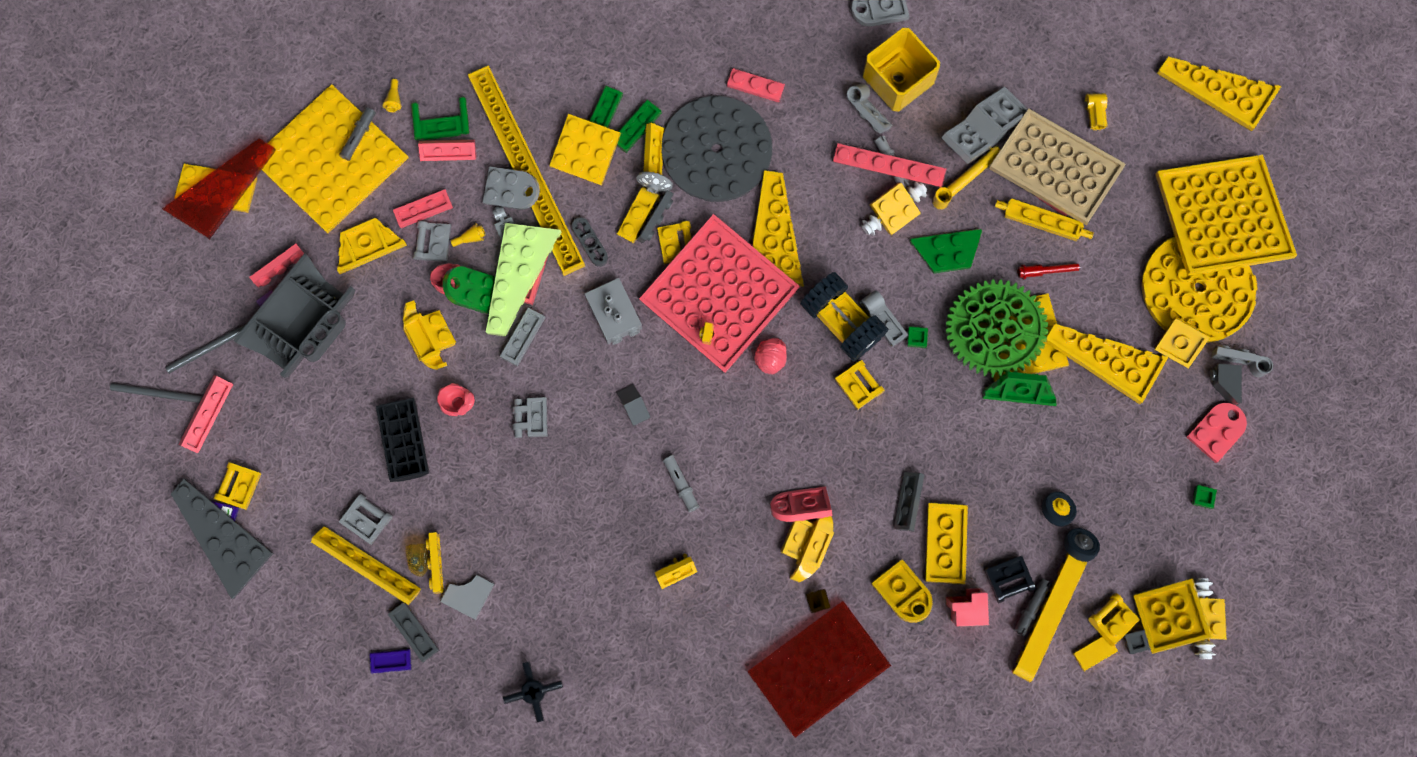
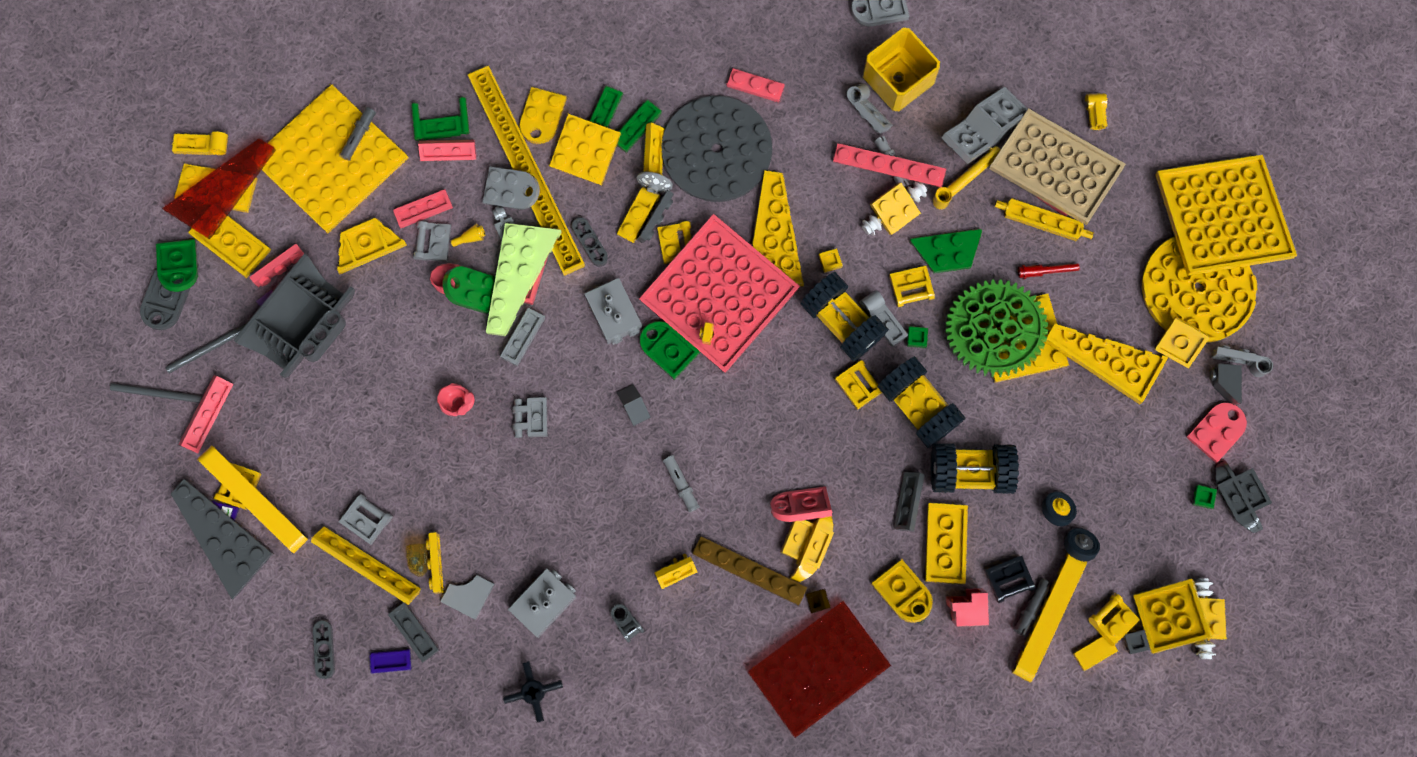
black piece [376,398,429,482] -> none
yellow cone [383,79,401,112] -> none
yellow plate [403,300,456,370] -> none
coral hair [754,338,787,375] -> none
green wing [983,372,1057,406] -> none
yellow wing [1157,57,1282,131] -> none
none -> dark grey plate [140,270,191,330]
none -> green plate [156,239,198,292]
none -> yellow plate [172,132,228,155]
none -> yellow plate [188,205,271,279]
none -> yellow beam [197,445,308,554]
none -> dark grey beam [313,621,335,679]
none -> light grey piece [508,569,577,638]
none -> yellow plate [520,87,567,144]
none -> dark grey piece [611,604,645,643]
none -> green plate [640,322,700,380]
none -> pearl gold plate [693,536,808,606]
none -> yellow plate [819,248,843,273]
none -> plate [877,356,966,448]
none -> yellow plate [889,266,935,307]
none -> black plate [930,443,1019,494]
none -> dark grey plate [1216,460,1272,533]

